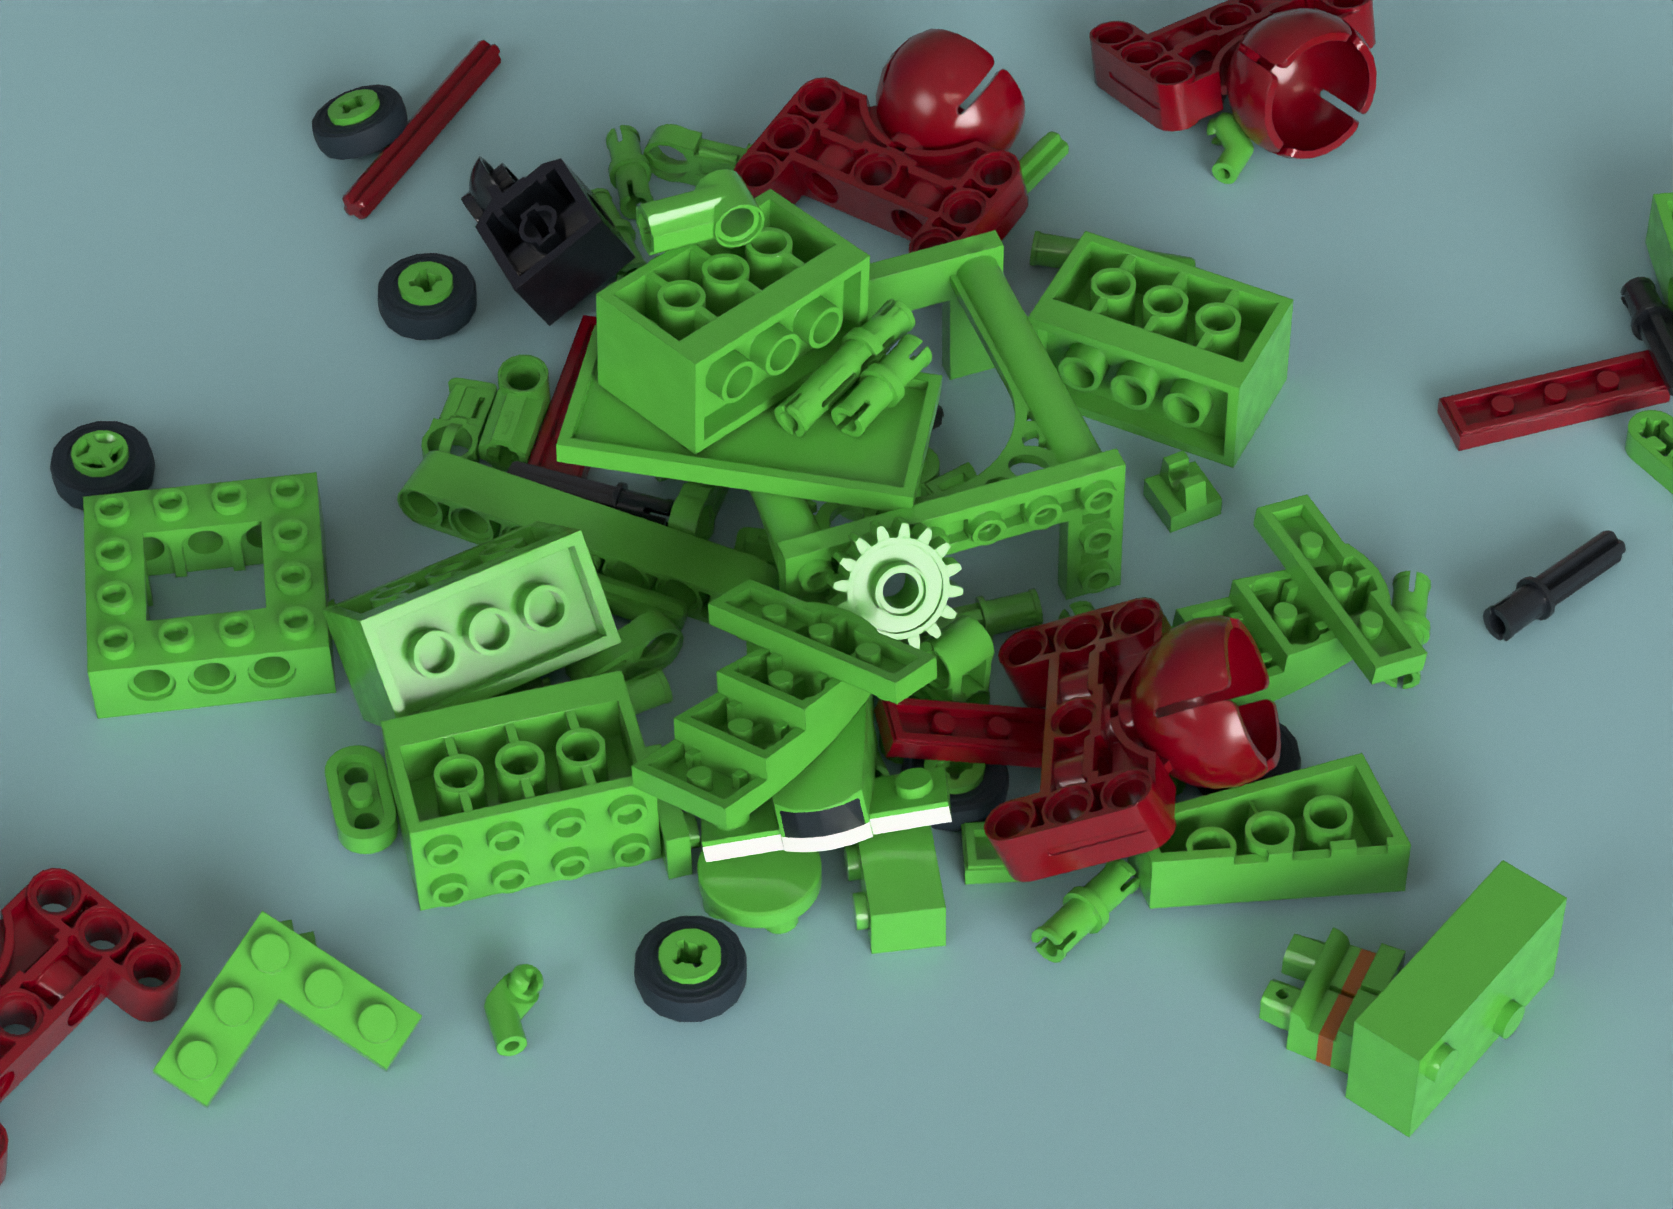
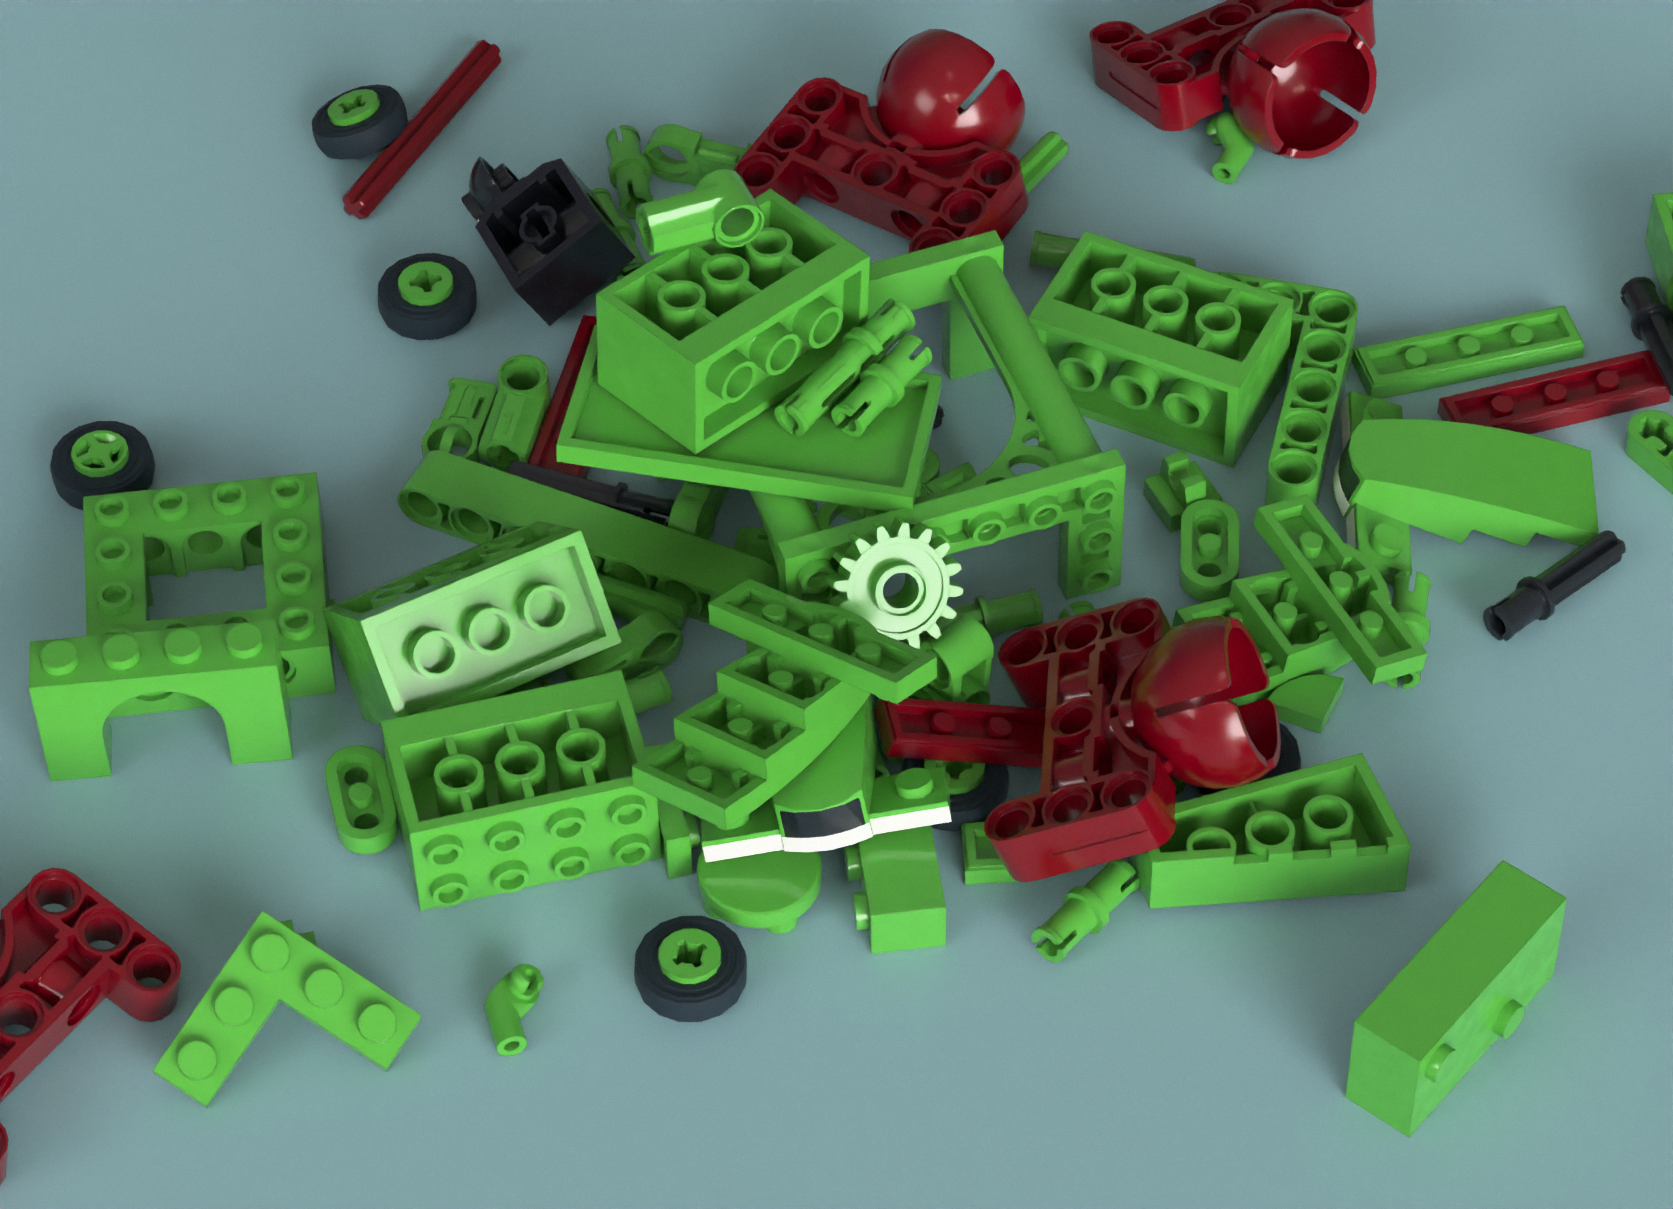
bright green hips [1259,927,1406,1074] -> none
none -> bright green arch [29,619,293,782]
none -> bright green plate [1179,499,1240,601]
none -> bright green beam [1214,272,1358,506]
none -> bright green tile [1268,674,1344,734]
none -> bright green slope [1333,390,1599,585]
none -> bright green tile [1352,305,1585,399]

